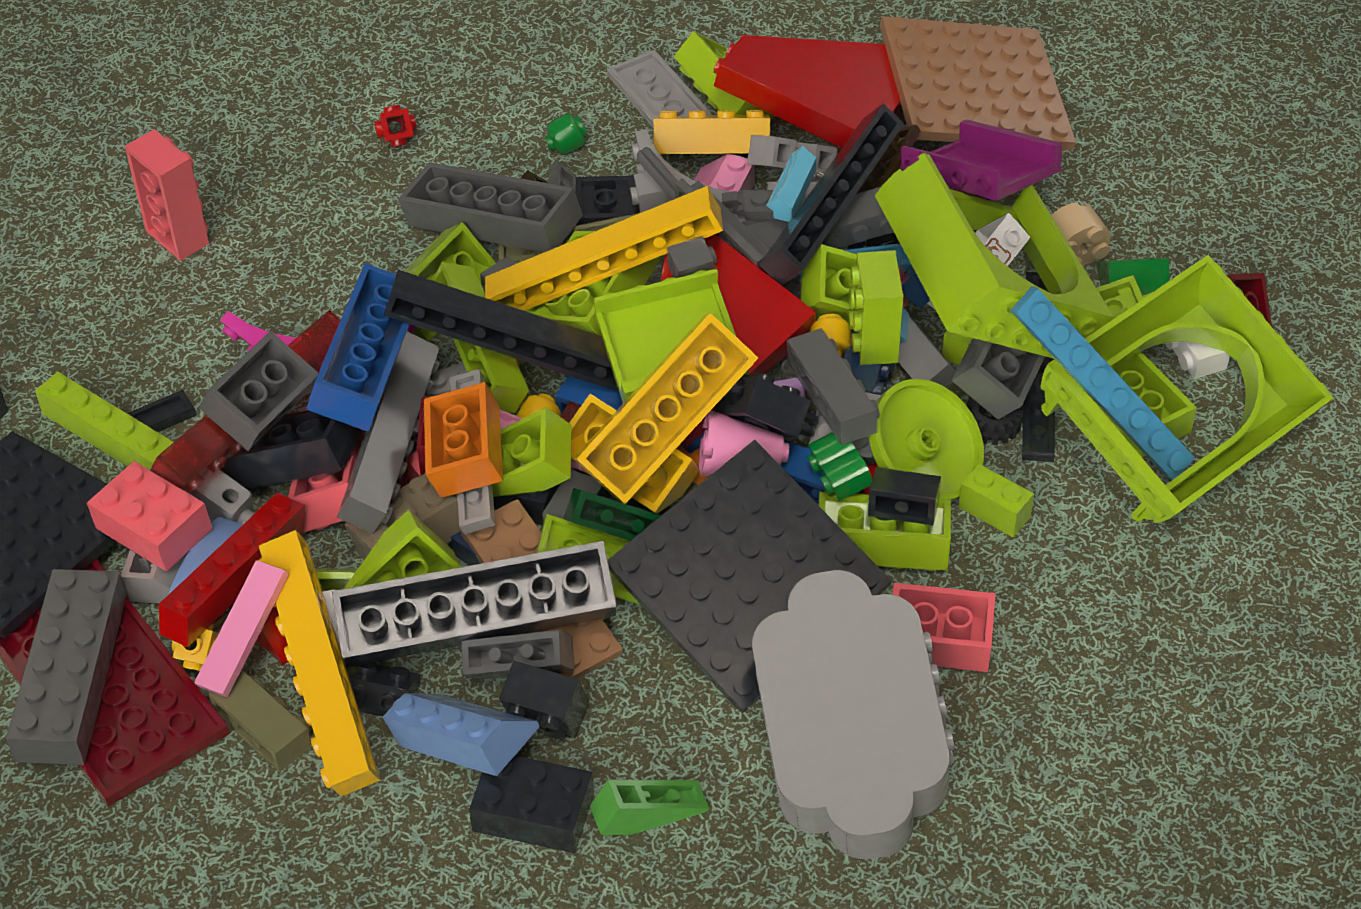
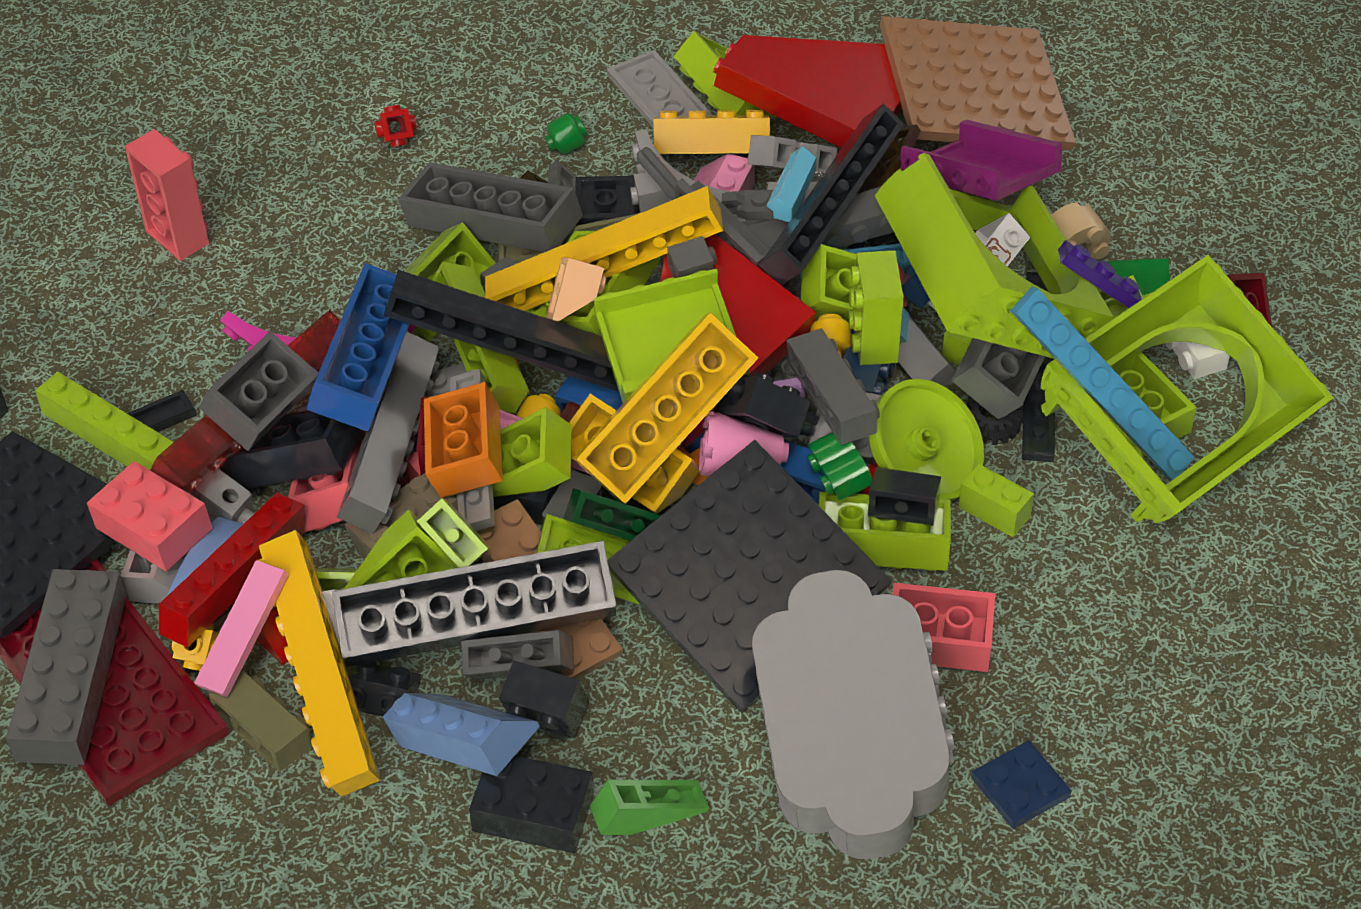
none -> lime brick [417,498,492,568]
none -> light nougat slope [546,258,606,321]
none -> dark blue plate [971,740,1072,829]
none -> dark purple plate [1058,240,1142,308]

